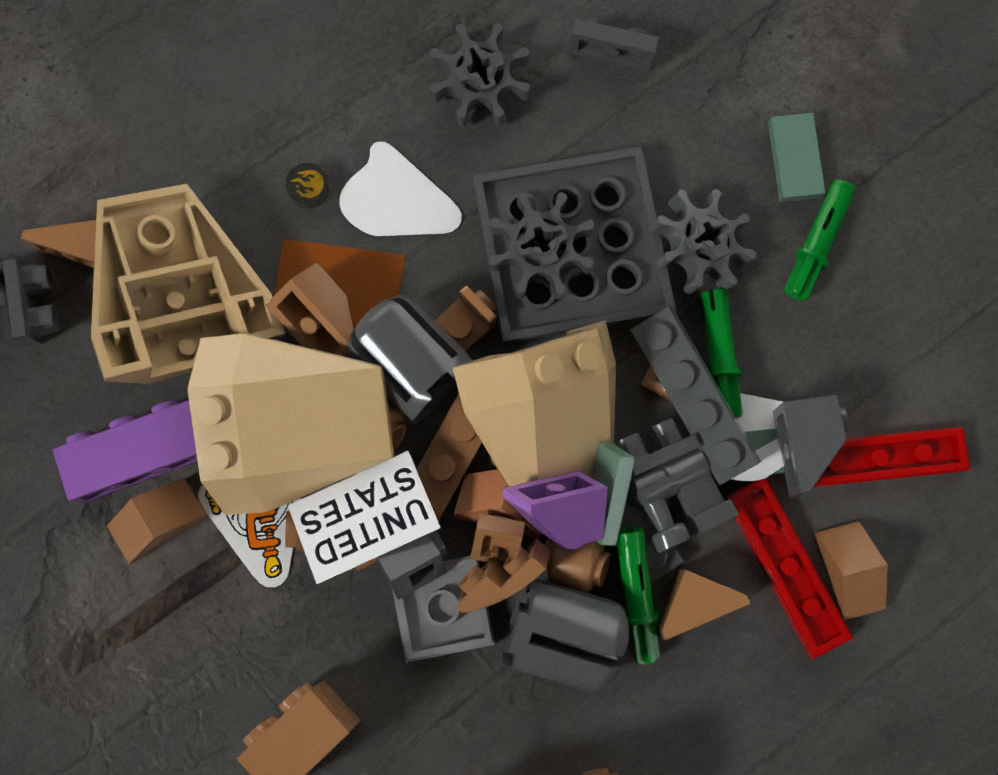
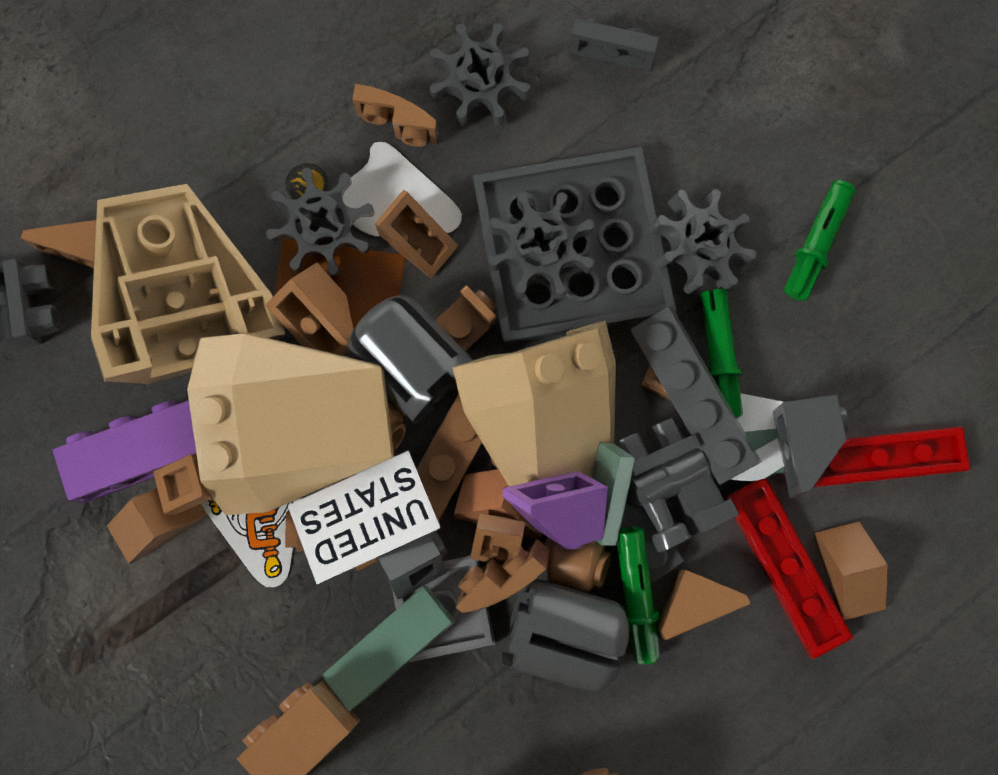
sand green tile [768,113,826,202] -> none
none -> medium nougat tile [153,454,212,515]
none -> dark grey gear [266,168,375,277]
none -> sand green tile [322,586,456,712]
none -> medium nougat slope [352,84,438,147]
none -> medium nougat slope [375,190,459,278]

